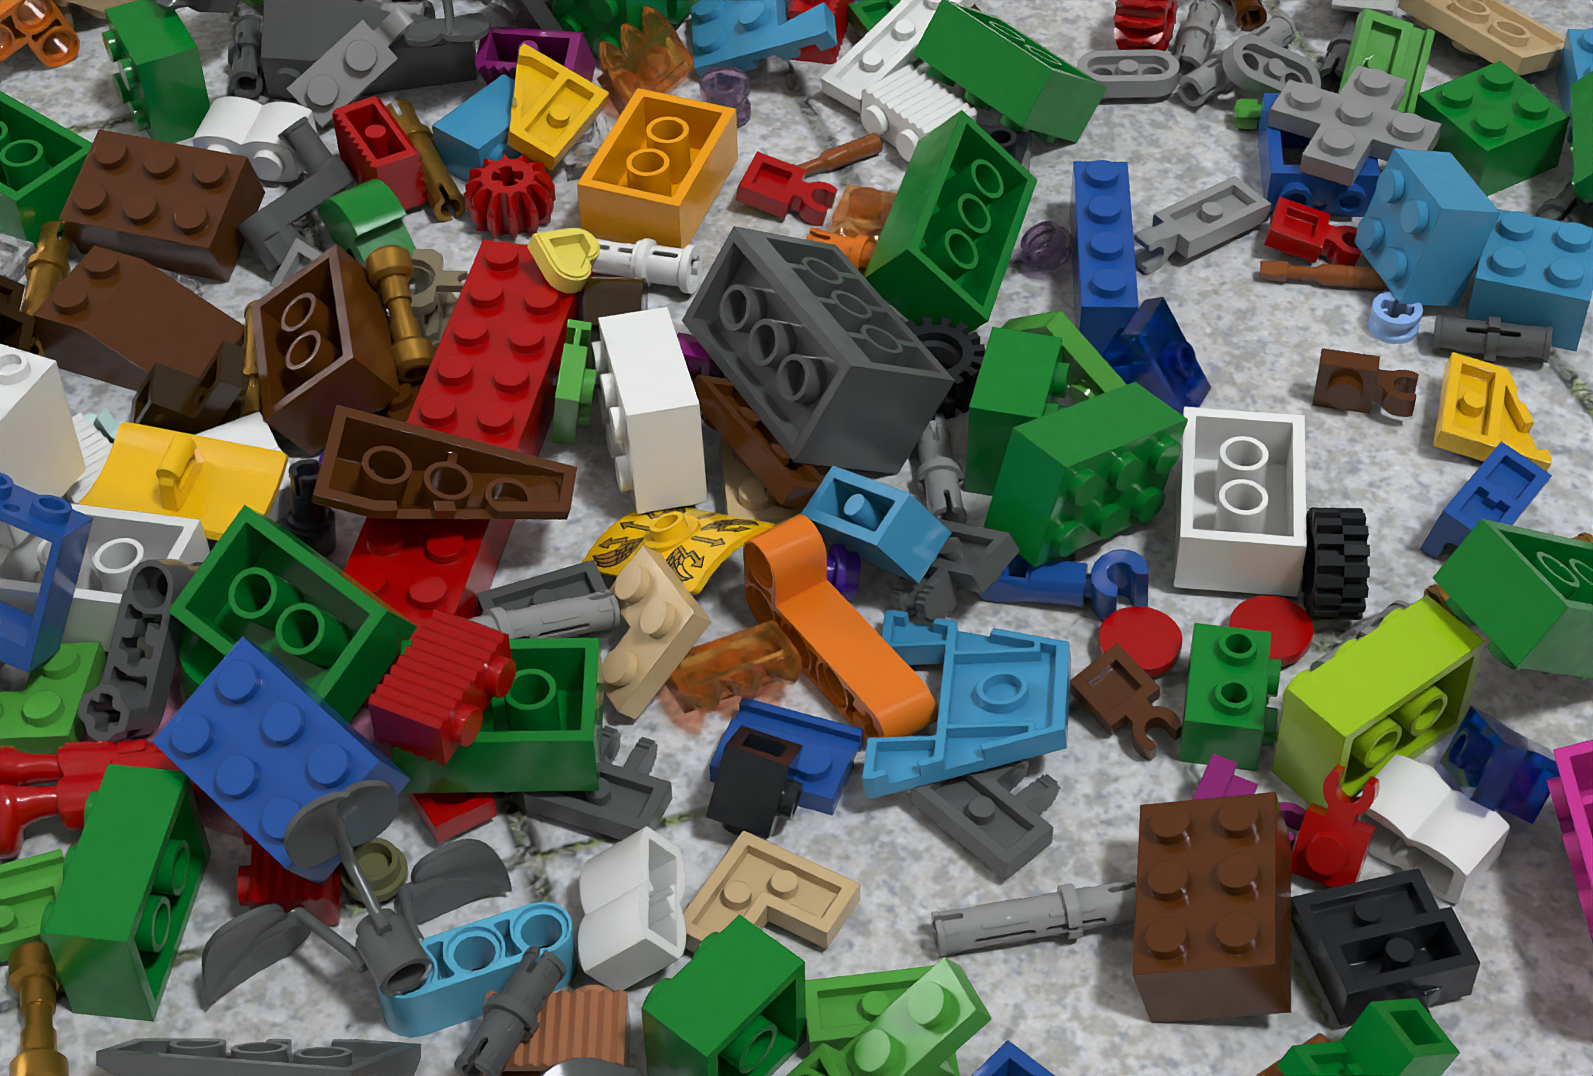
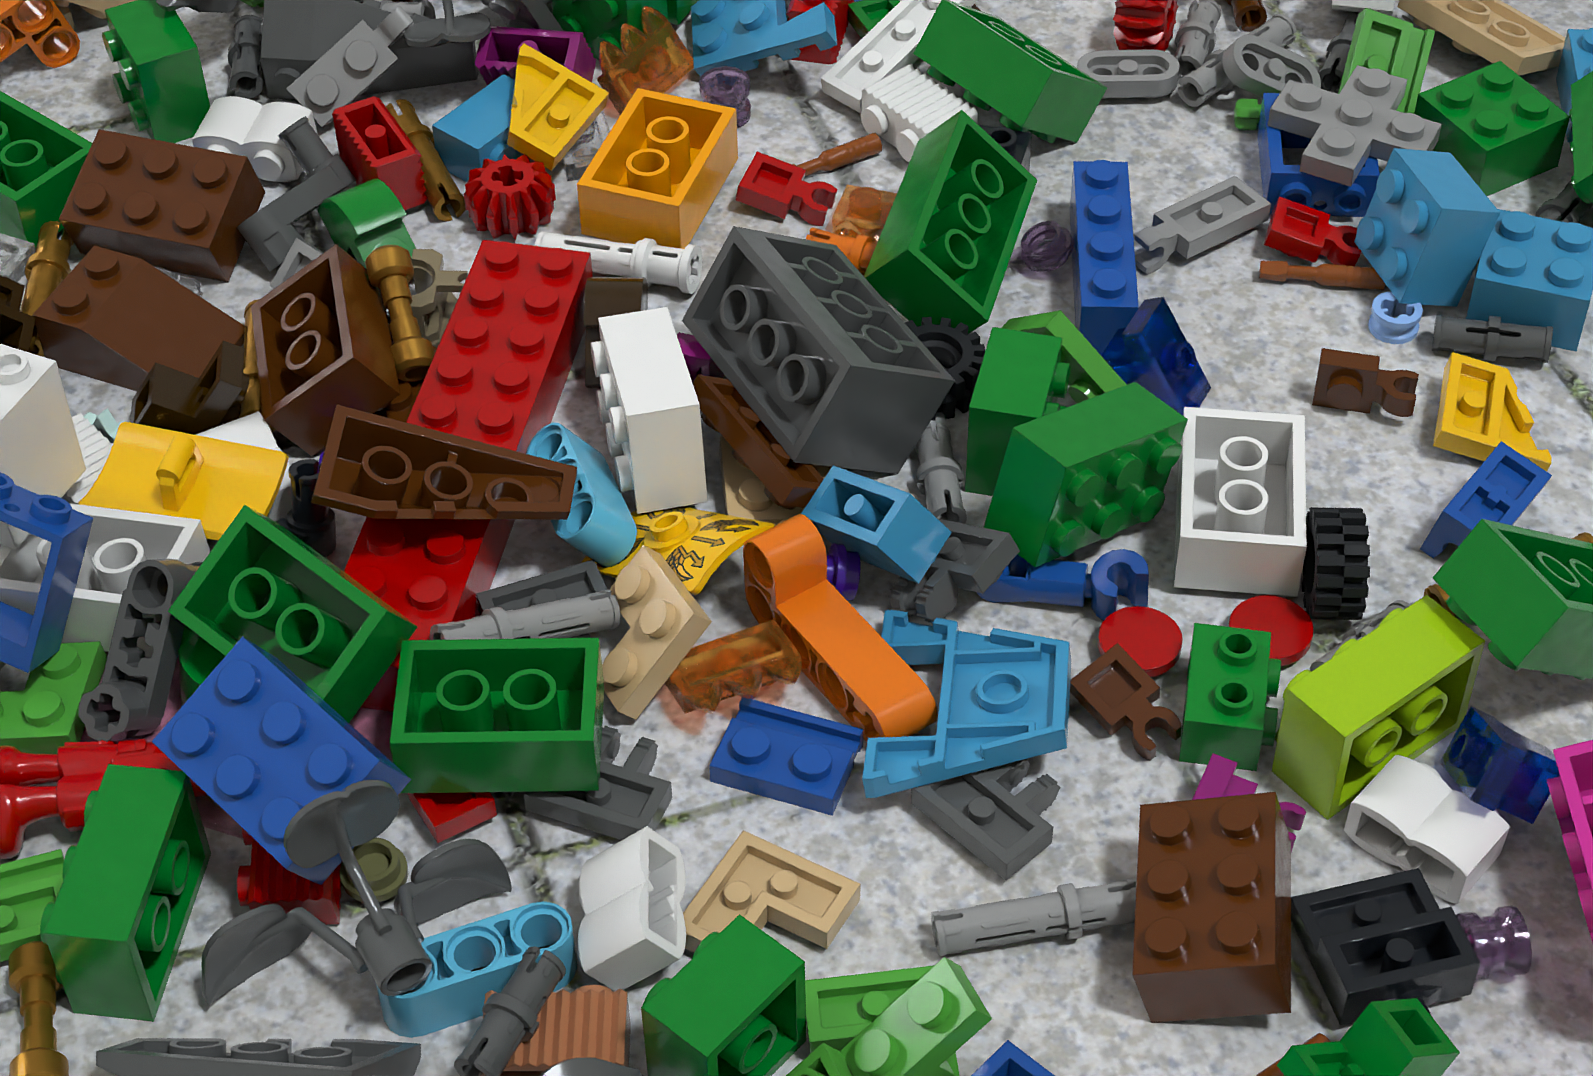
red brick [368,609,516,766] -> none
light yellow tile [527,228,600,293] -> none
bright green plate [552,319,597,445] -> none
black brick [706,725,804,839] -> none
red plate [1291,764,1380,888] -> none
none -> medium azure beam [526,422,637,567]
none -> clear purple wheel [1456,905,1532,982]

